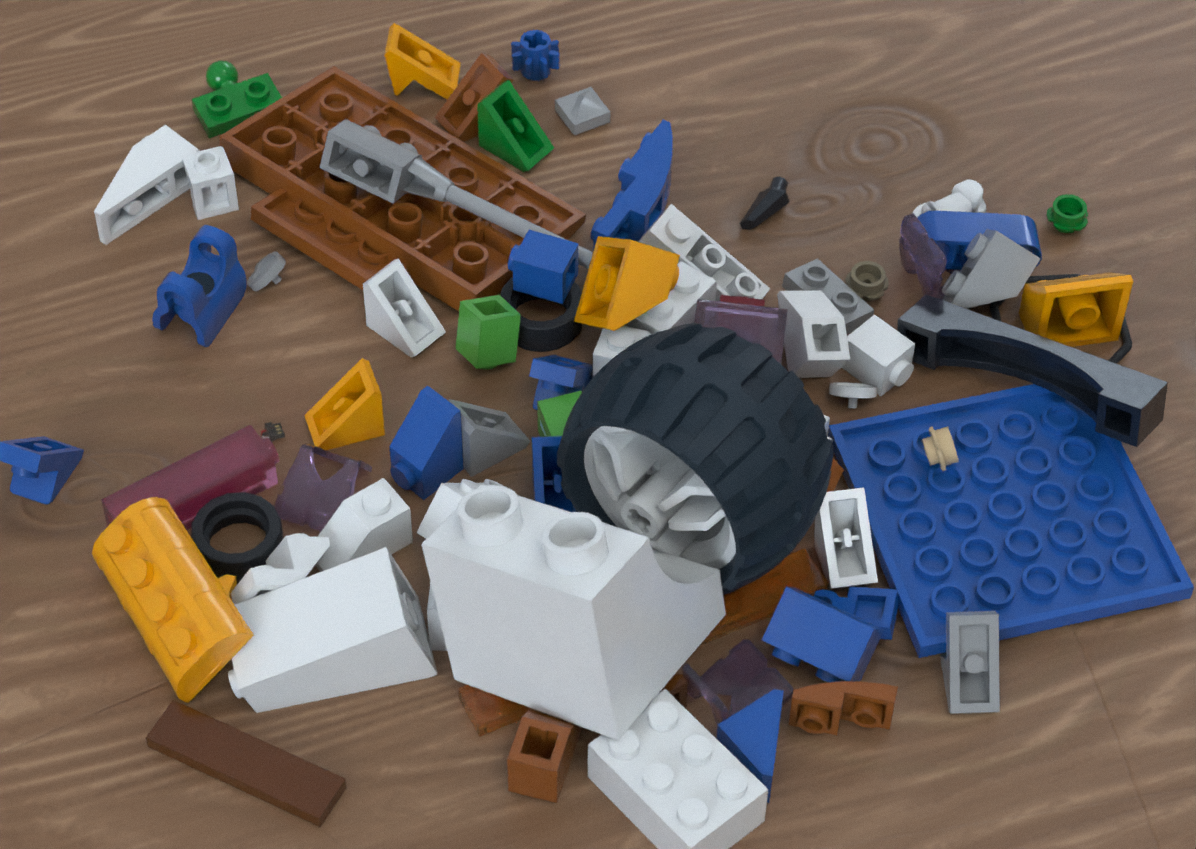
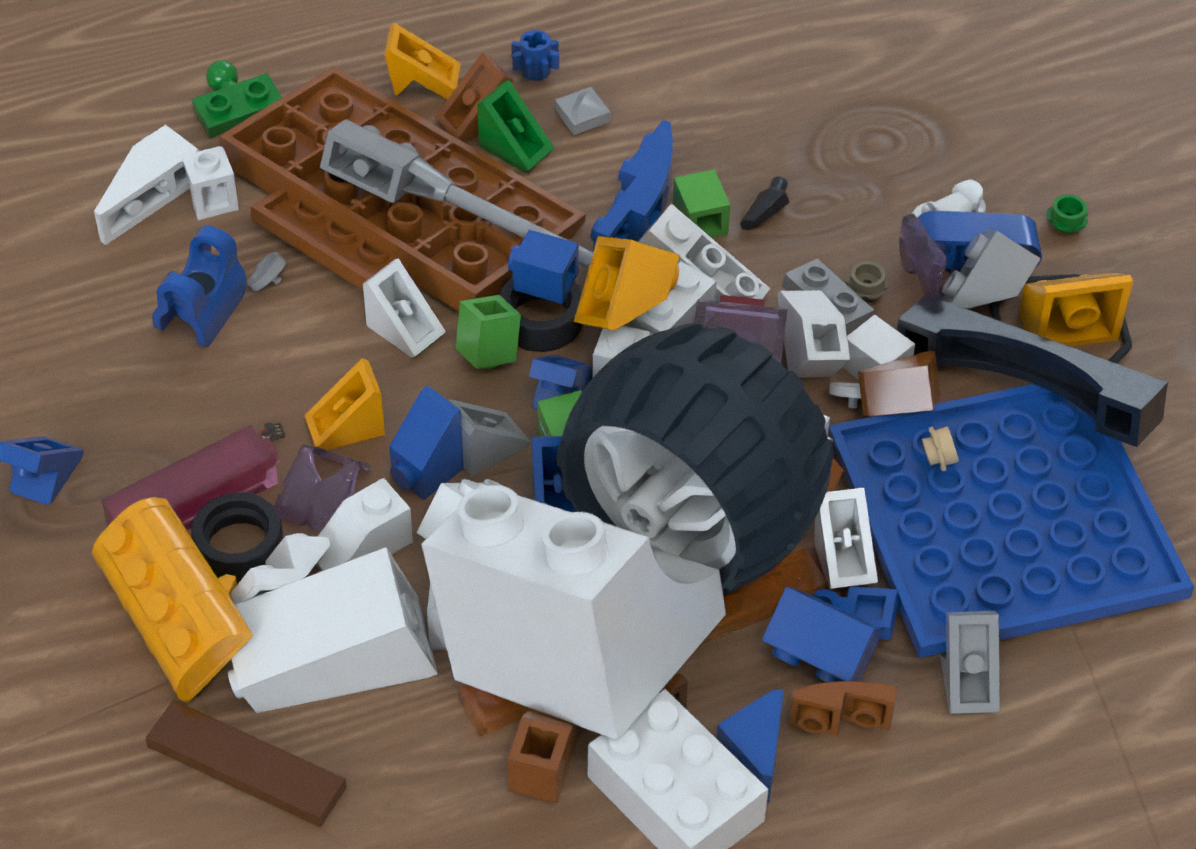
clear purple piece [682,639,794,726] -> none
none -> bright green brick [673,169,730,238]
none -> slope [858,351,941,416]

